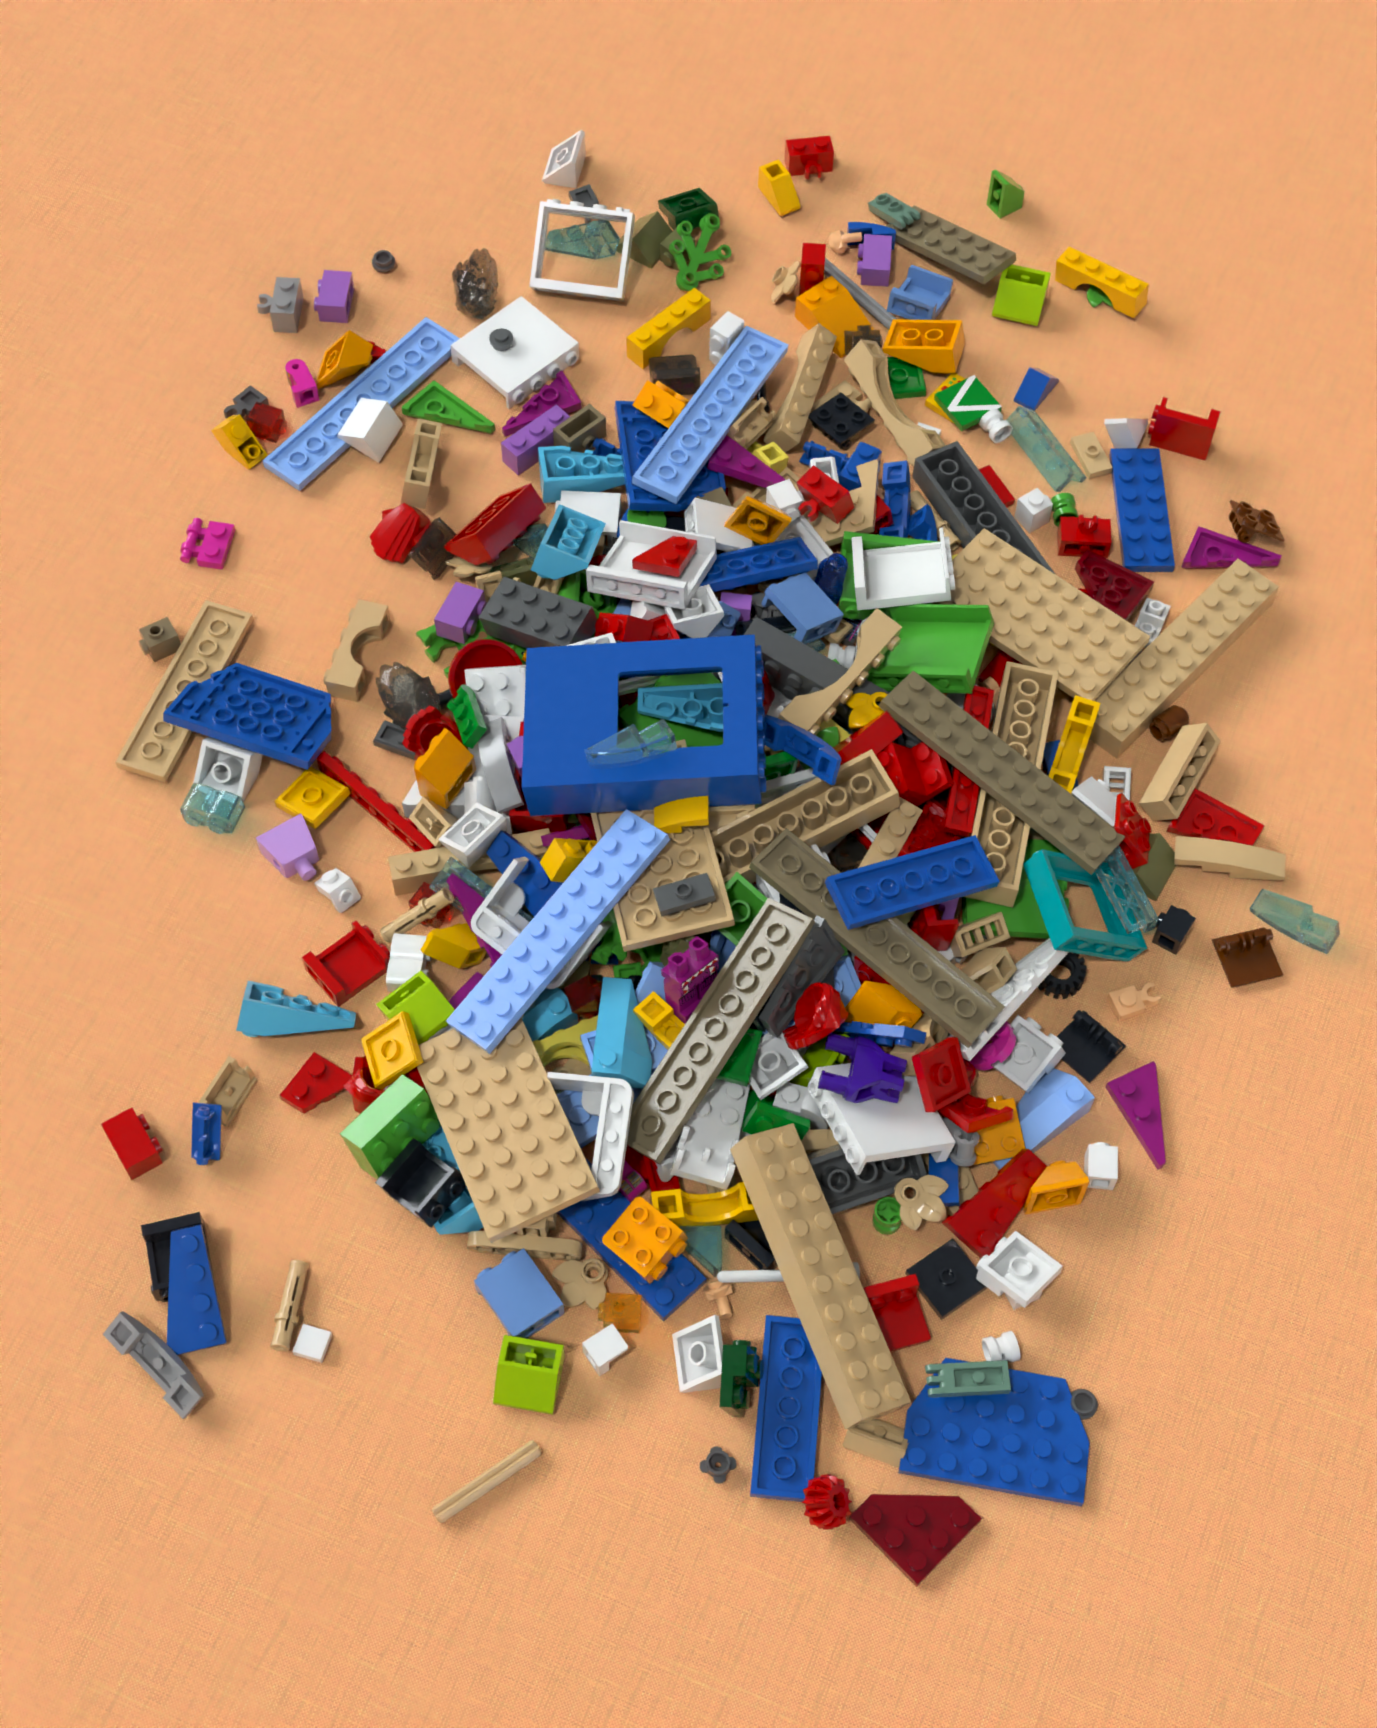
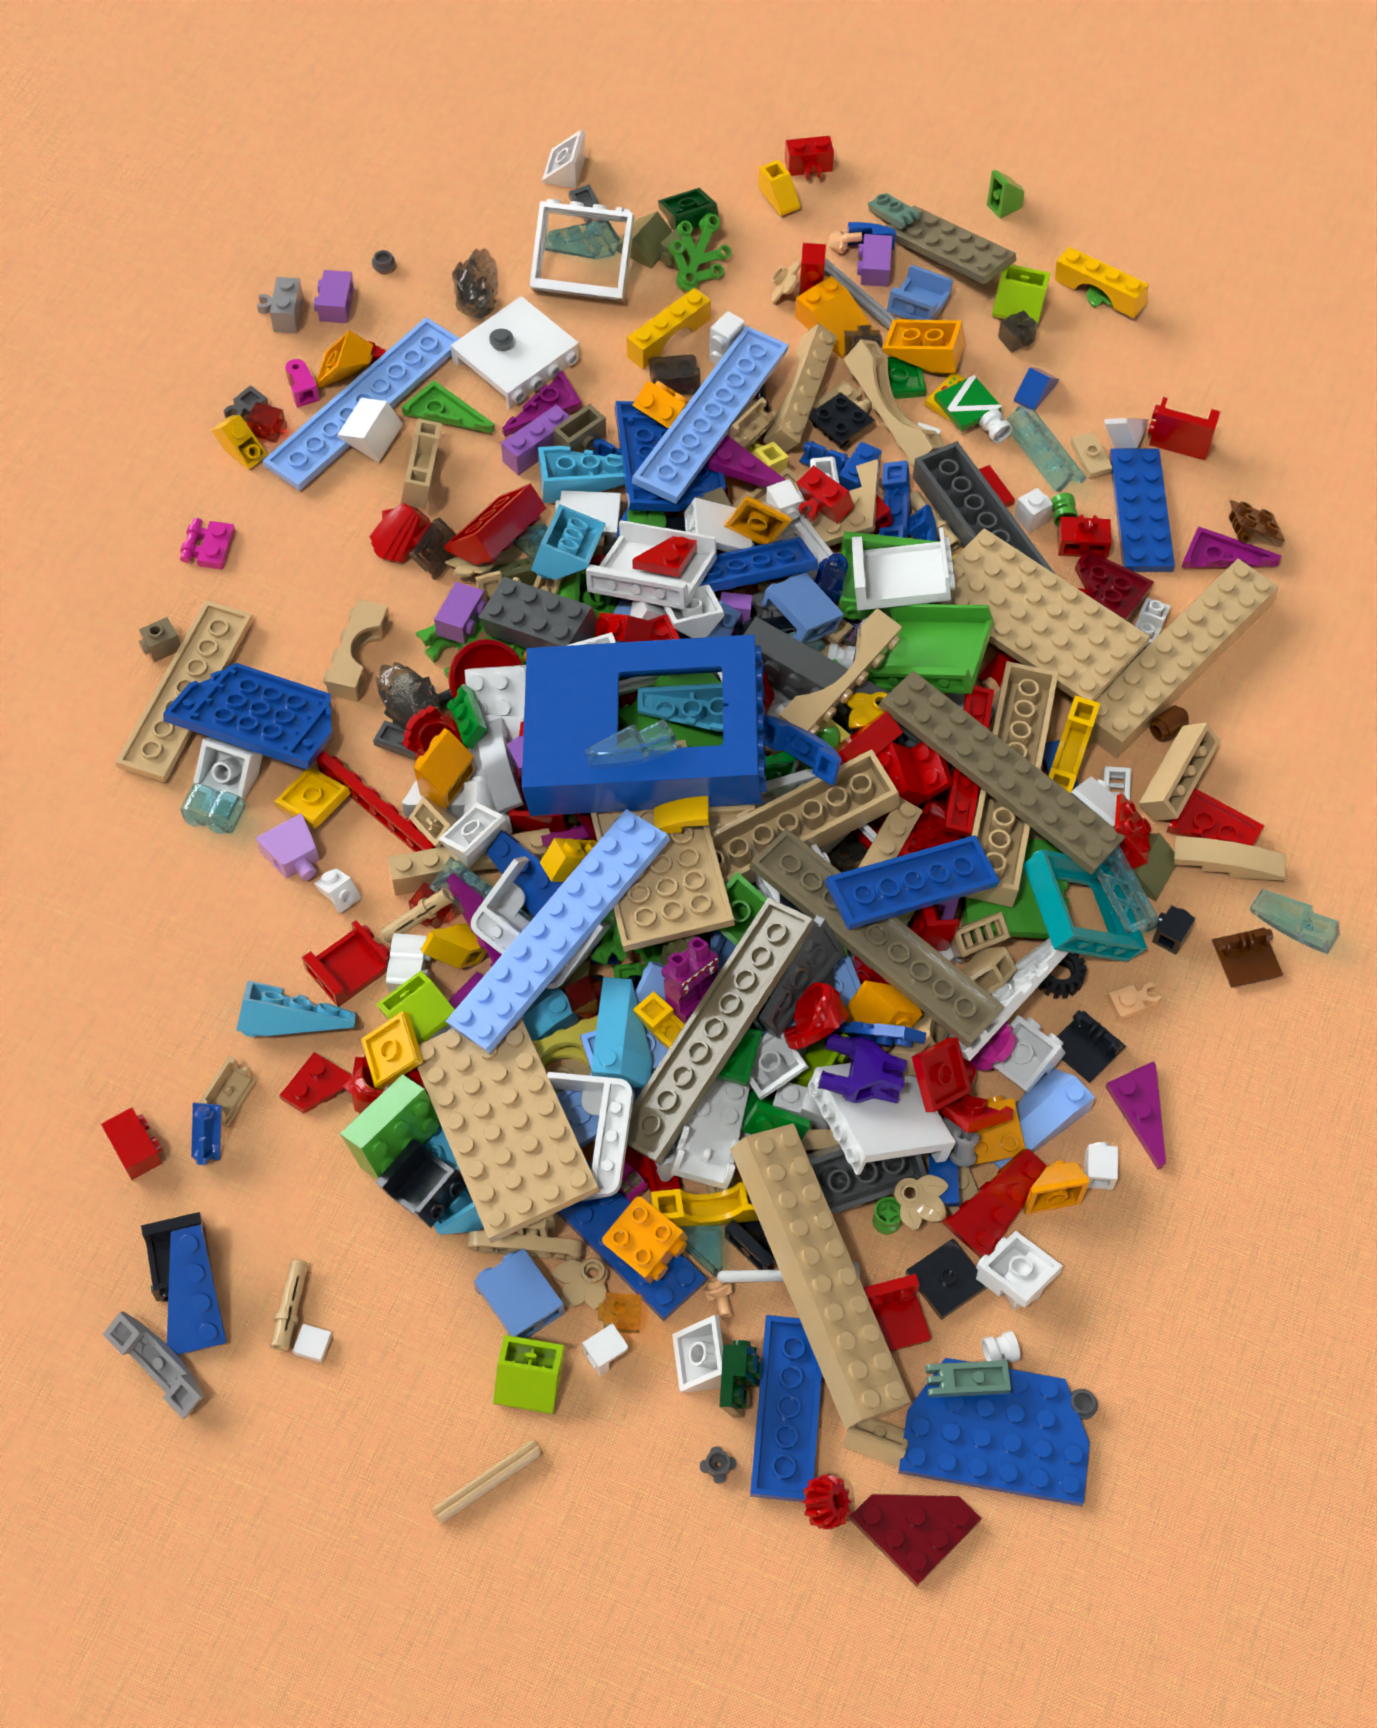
dark grey plate [653,873,716,917] -> none
none -> clear smoke brick [998,310,1038,353]

